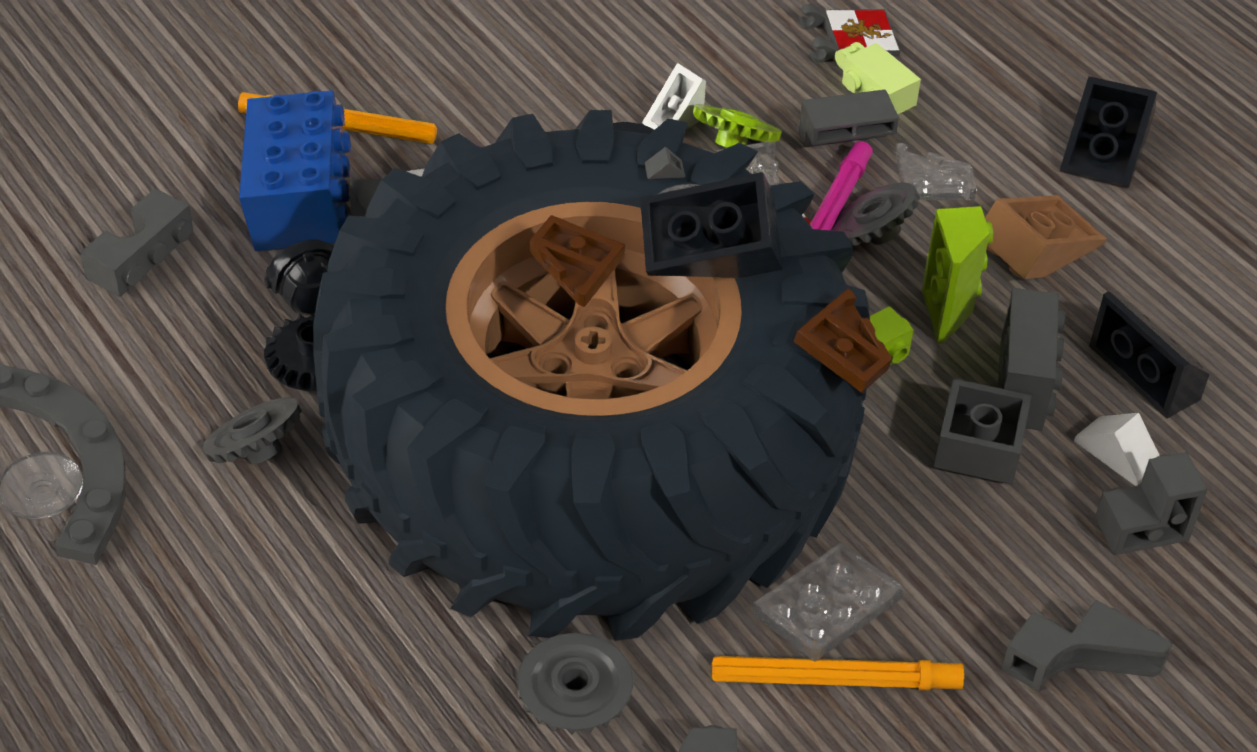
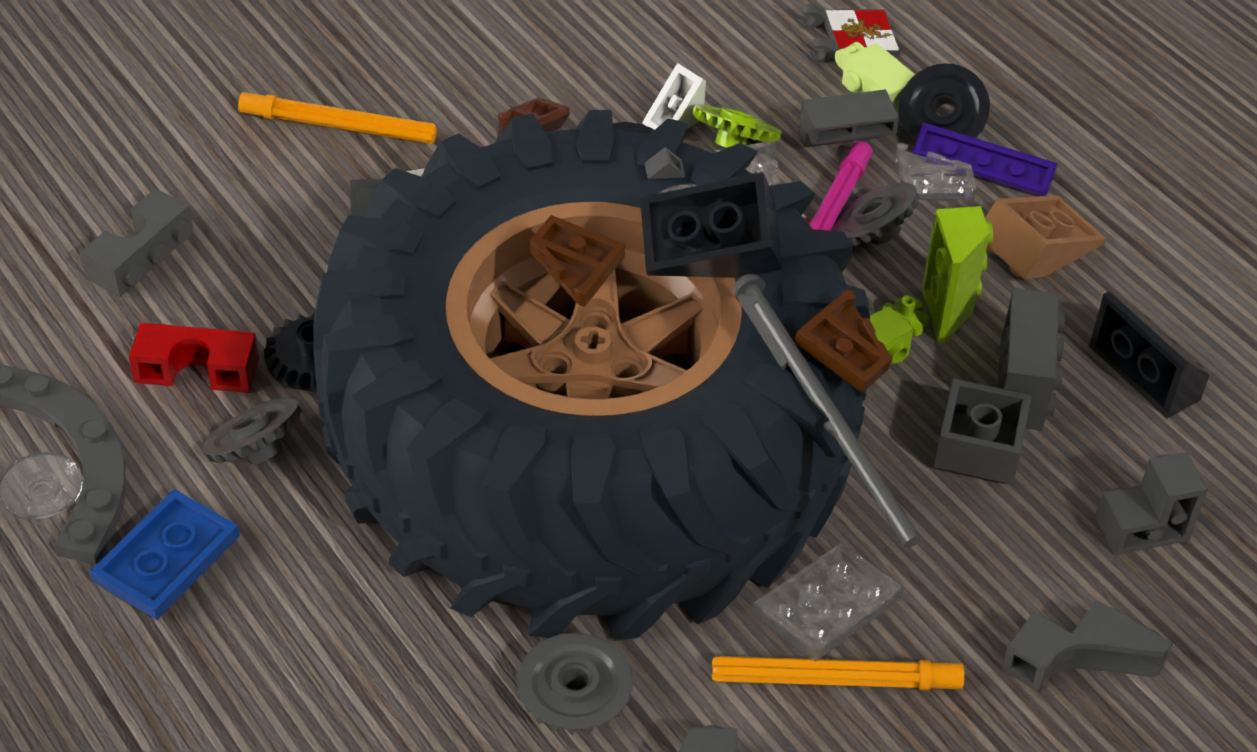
blue brick [239,90,351,251] -> none
black helmet [264,239,334,315] -> none
black slope [1060,76,1157,188] -> none
white slope [1074,413,1160,486] -> none
none -> blue plate [90,489,240,620]
none -> red arch [129,323,259,393]
none -> copper slope [498,97,570,137]
none -> dark grey bar [734,274,921,548]
none -> lime plant [881,295,929,336]
none -> black gear [899,63,990,142]
none -> dark purple tile [911,122,1058,196]

